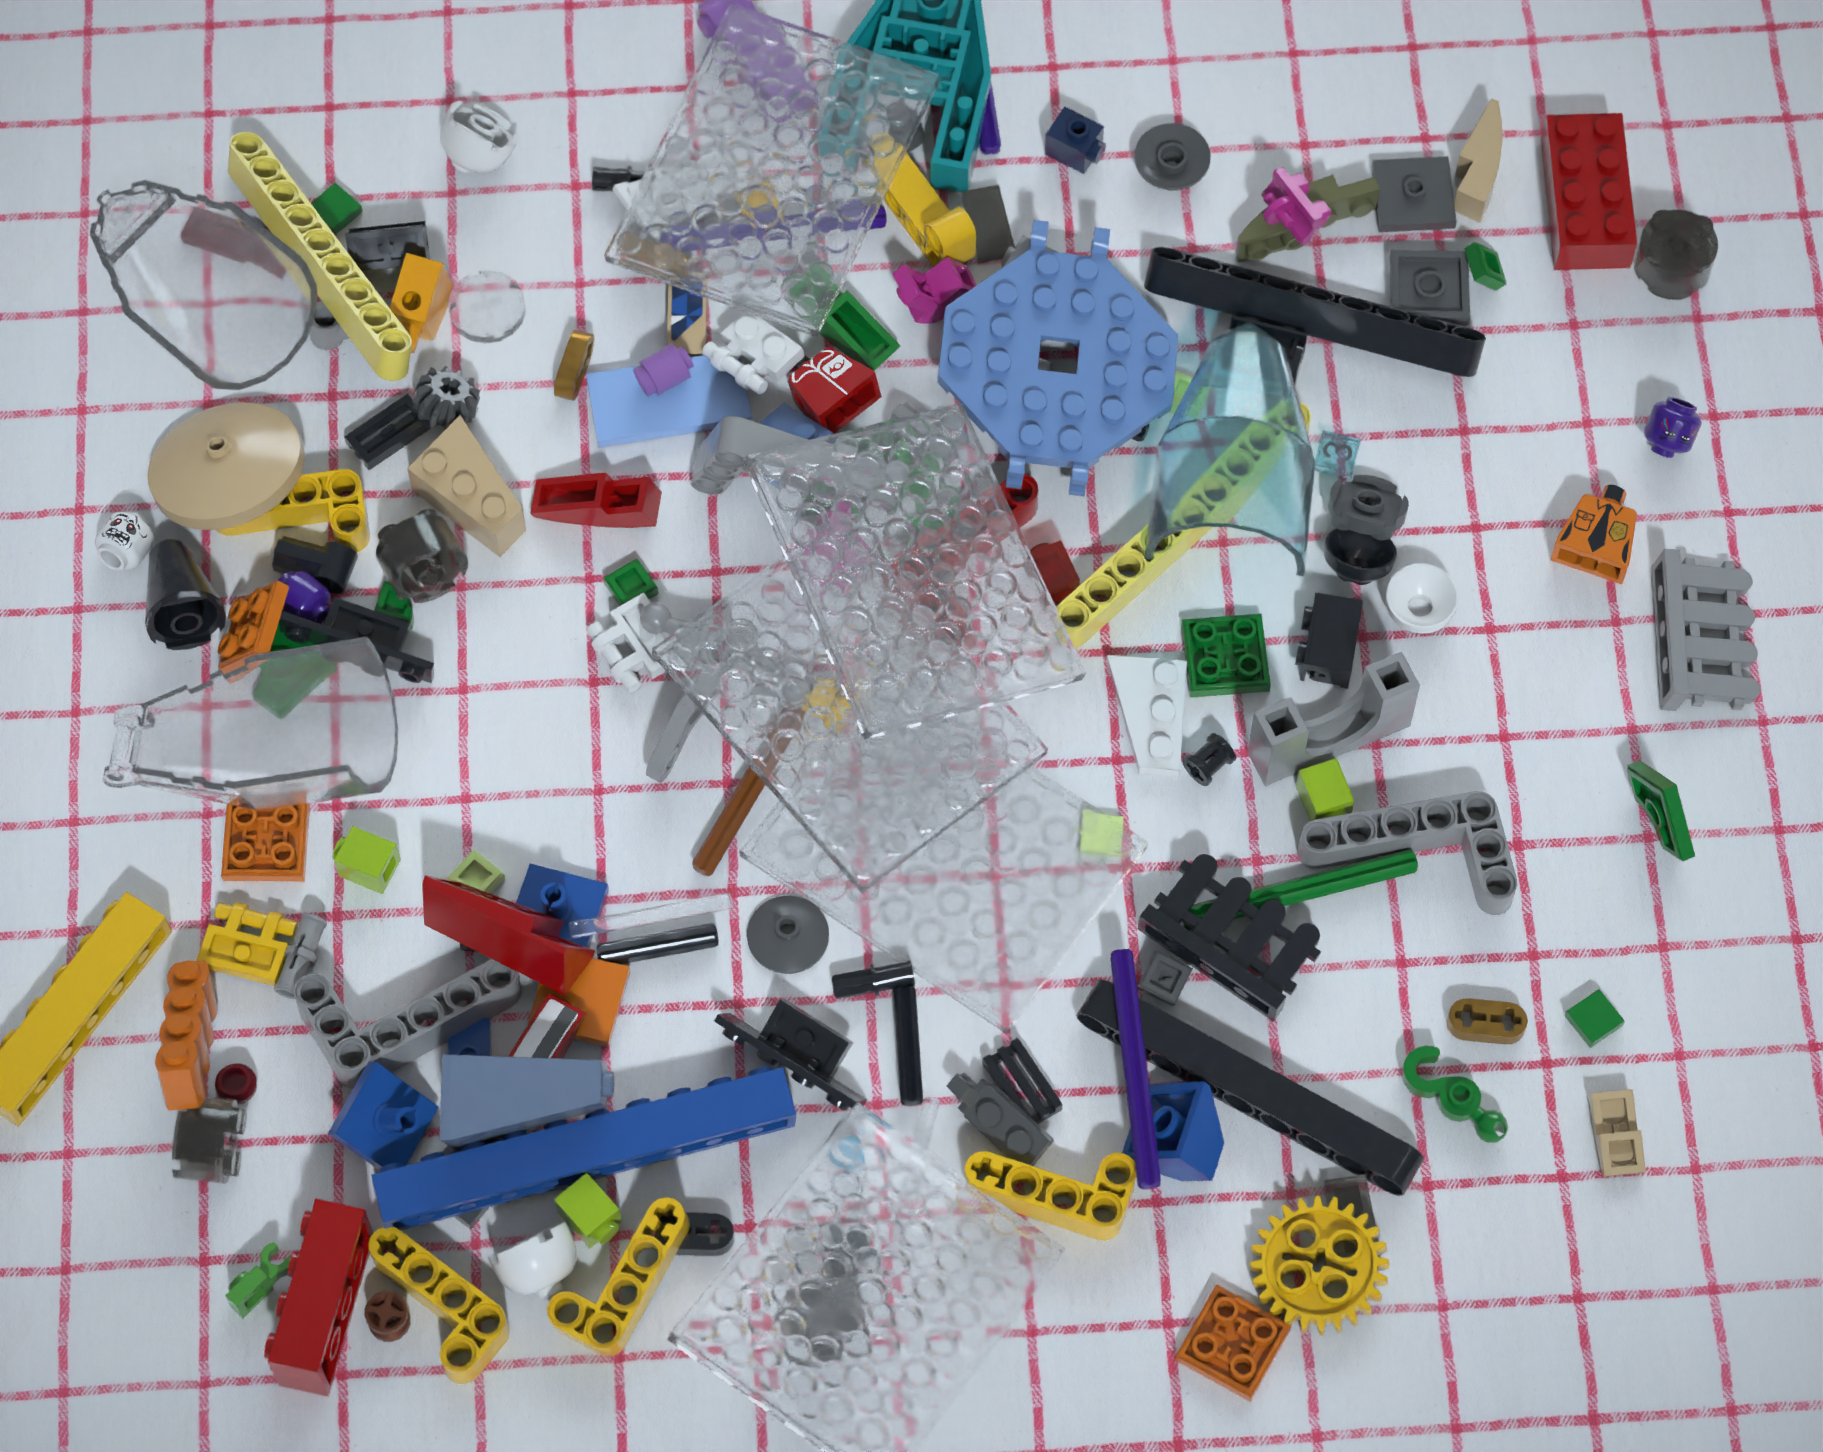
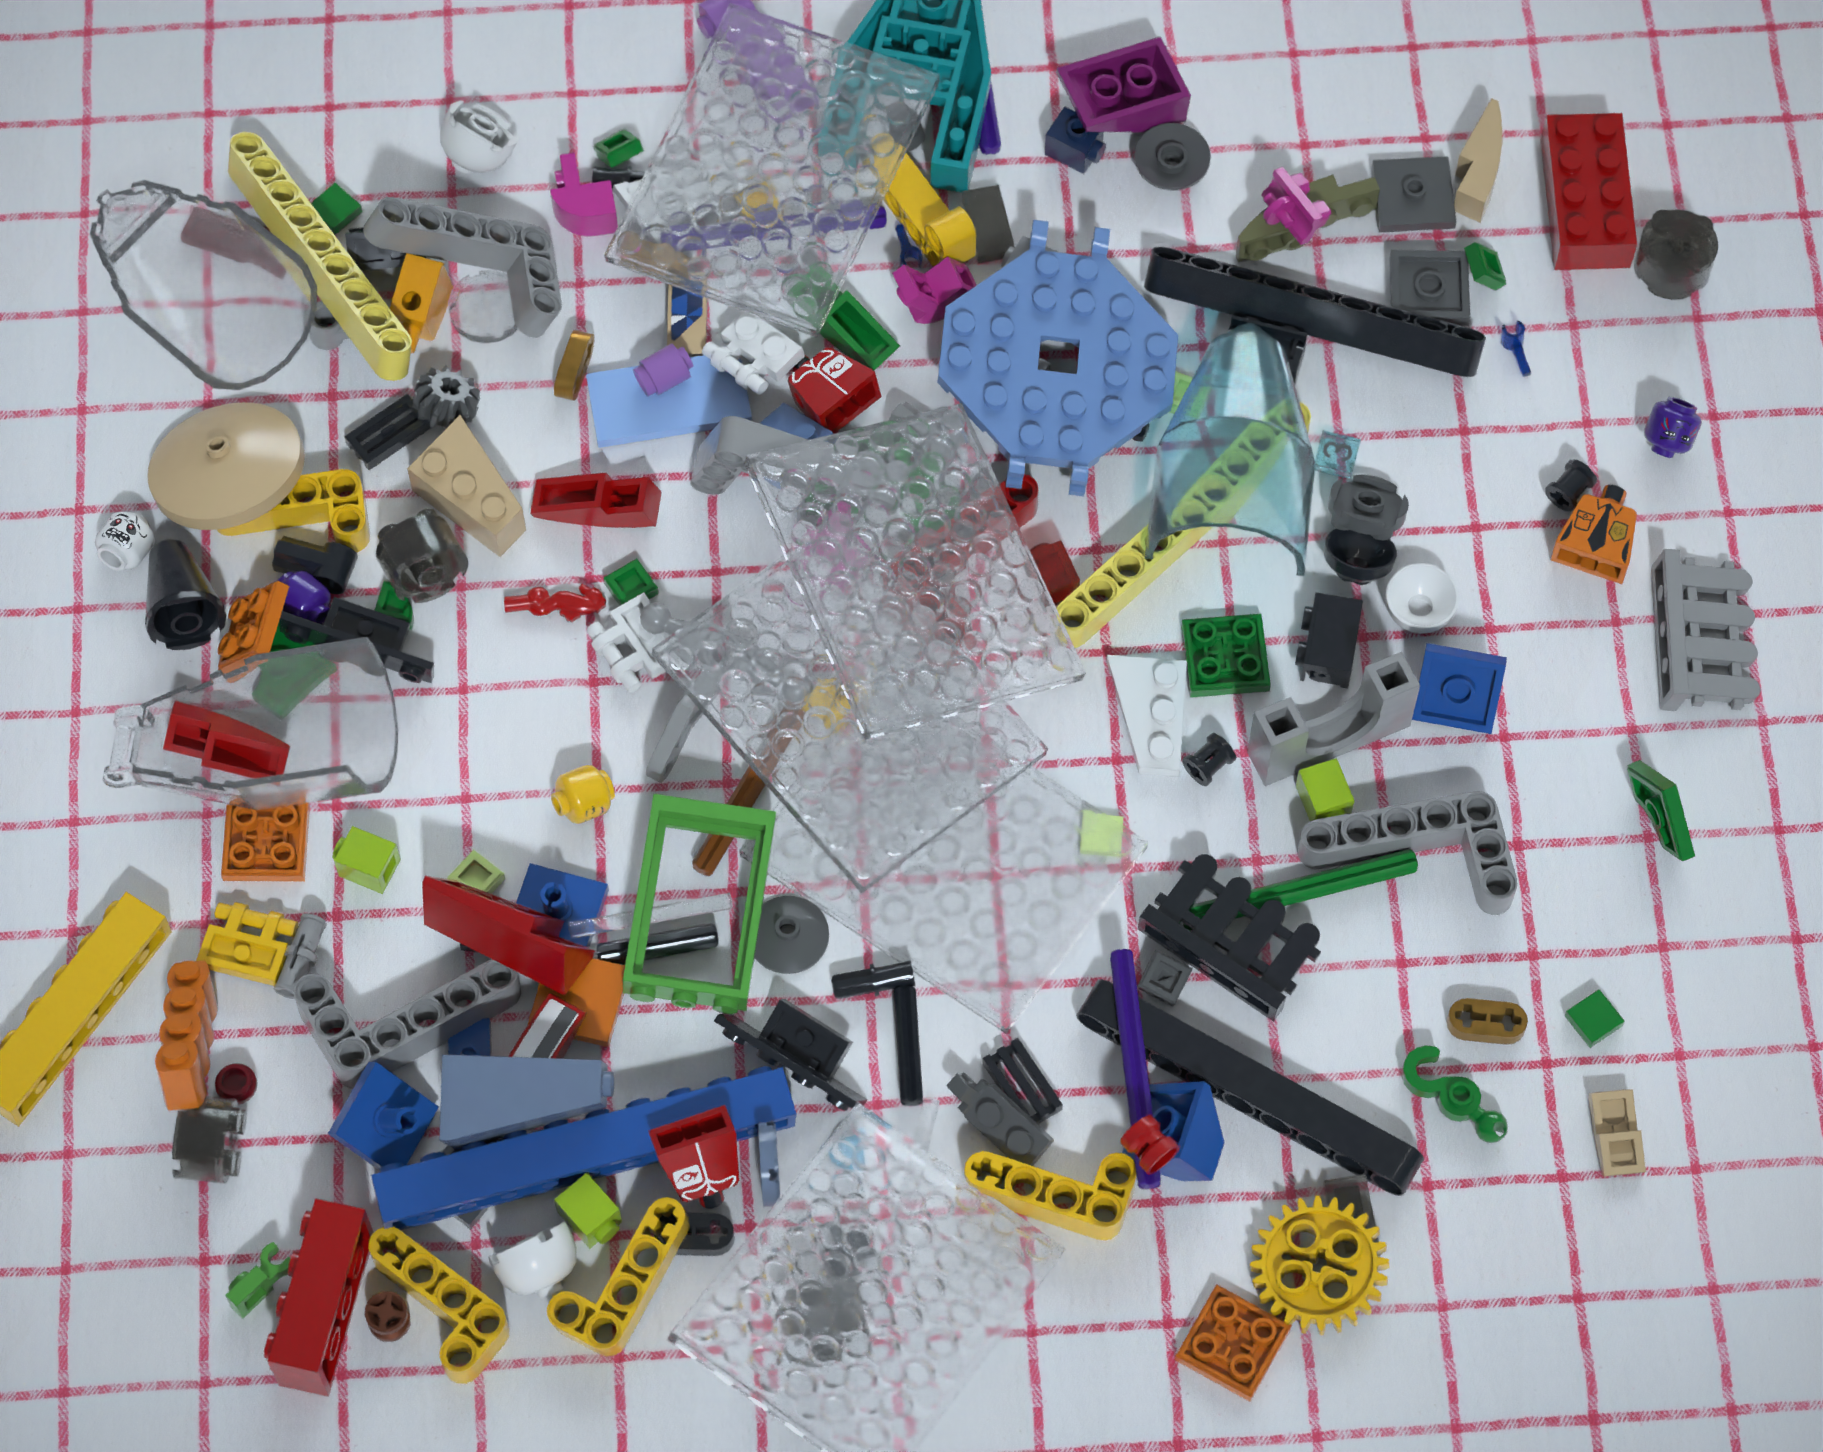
none -> red slope [163,701,290,785]
none -> light grey beam [363,197,562,338]
none -> red animal [504,583,606,623]
none -> dark pink brick [550,153,619,236]
none -> yellow head [551,765,615,824]
none -> green tile [593,129,644,168]
none -> bright green door [623,794,776,1014]
none -> red torso [648,1105,739,1209]
none -> sand blue tile [758,1121,780,1207]
none -> clear blue hand [895,224,923,268]
none -> magenta slope [1056,36,1191,132]
none -> red wheel [1120,1114,1180,1175]
none -> blue tile [1412,643,1507,734]
none -> clear blue hand [1501,321,1532,377]
none -> black bush [1545,459,1597,512]

